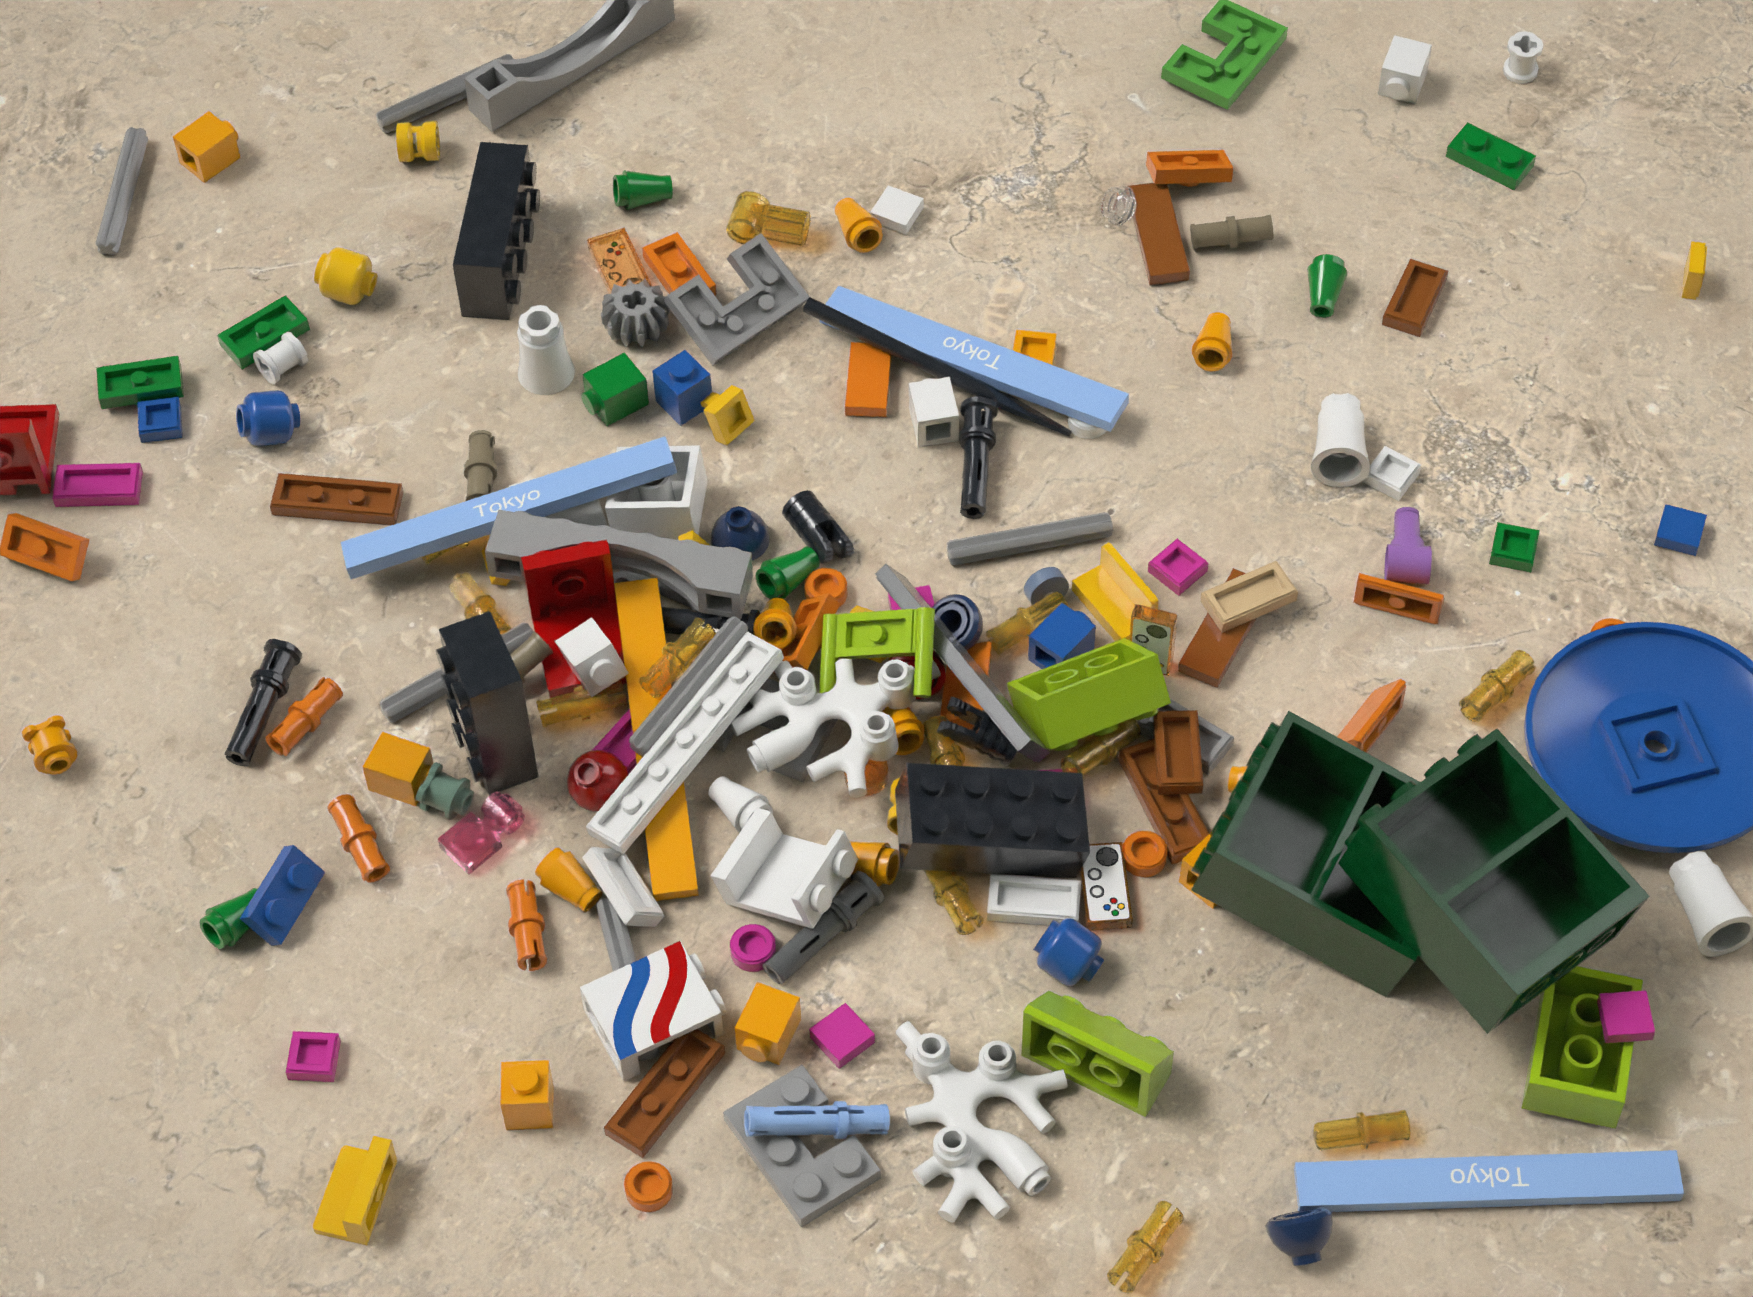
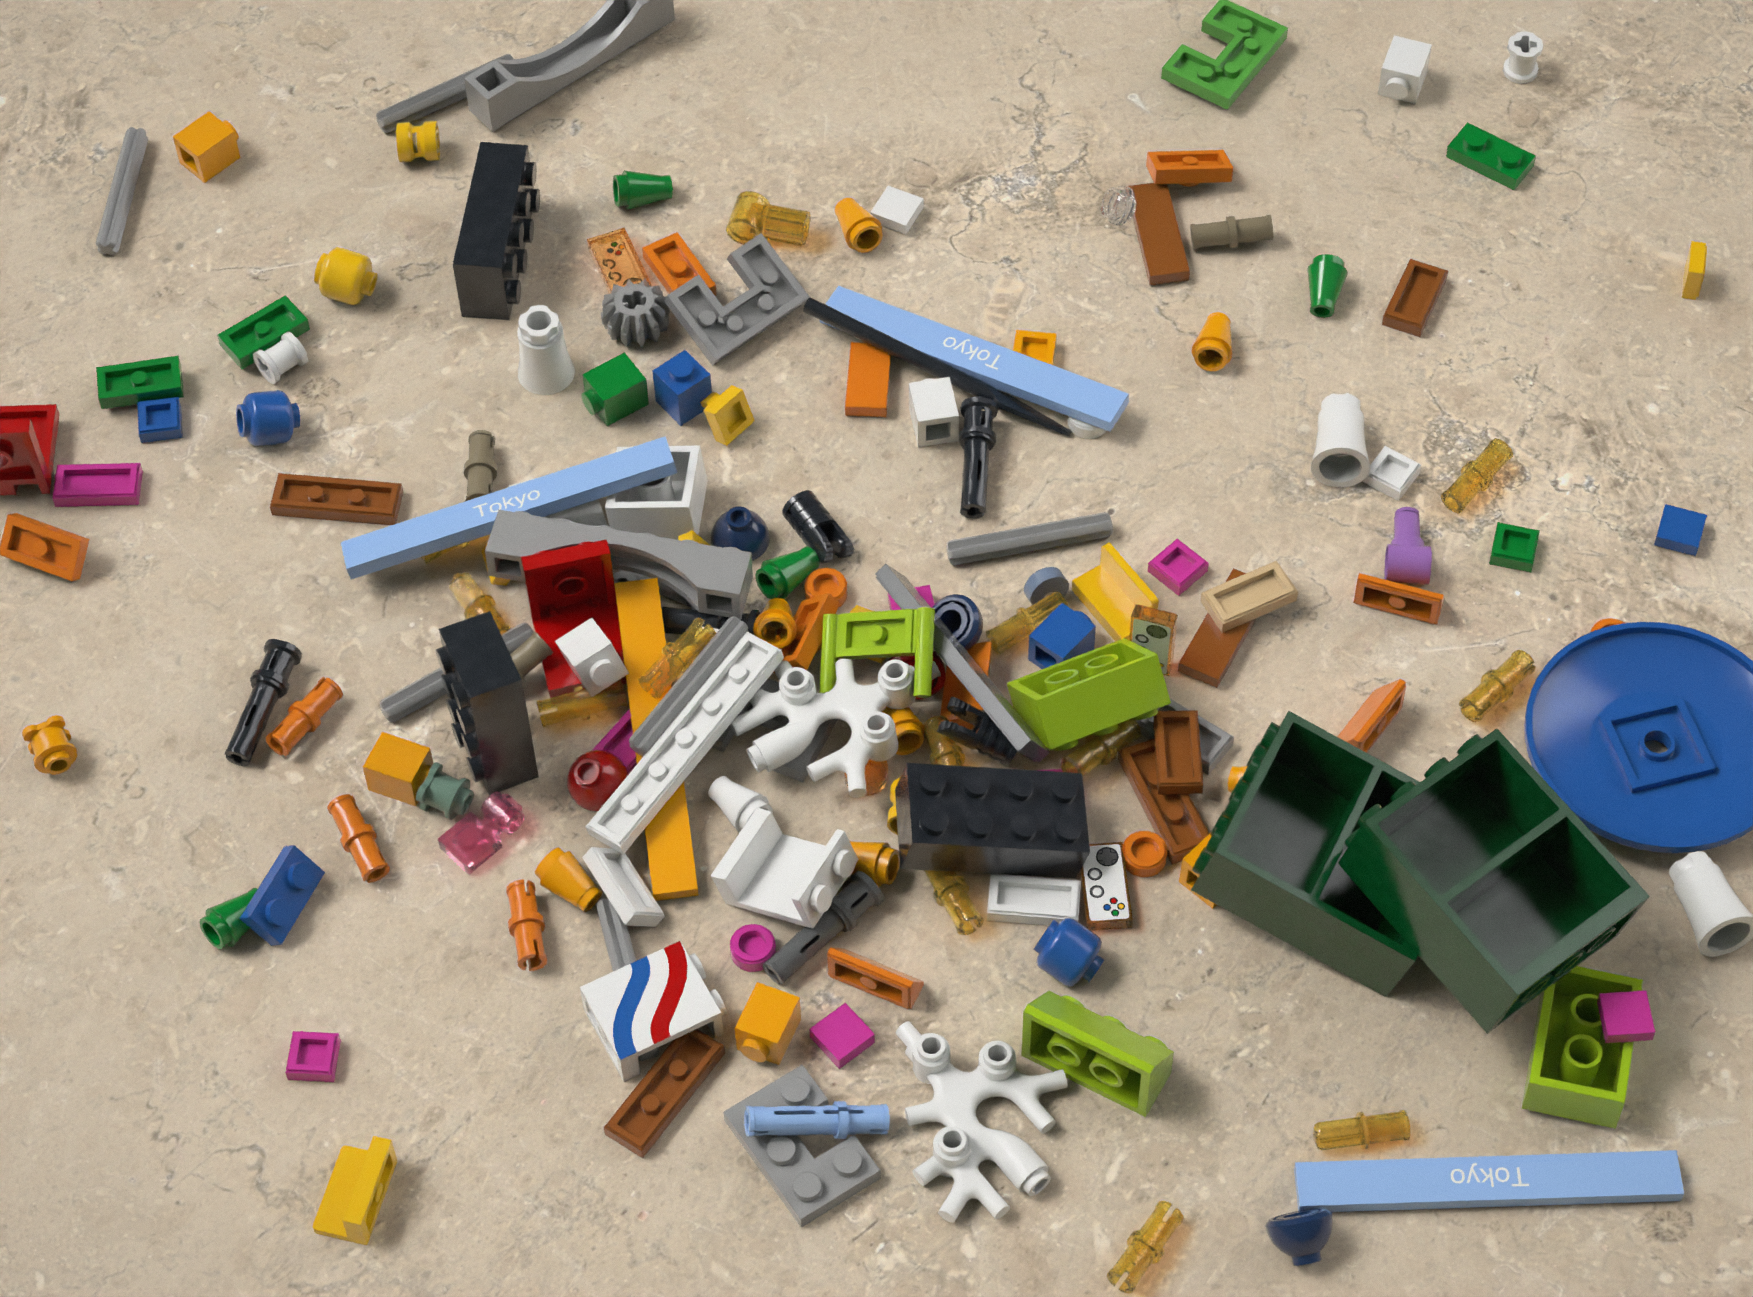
light orange brick [500,1060,554,1130] -> none
orange tile [624,1161,673,1212] -> none
none -> orange slope [827,947,924,1009]
none -> clear yellow pin [1441,438,1513,513]

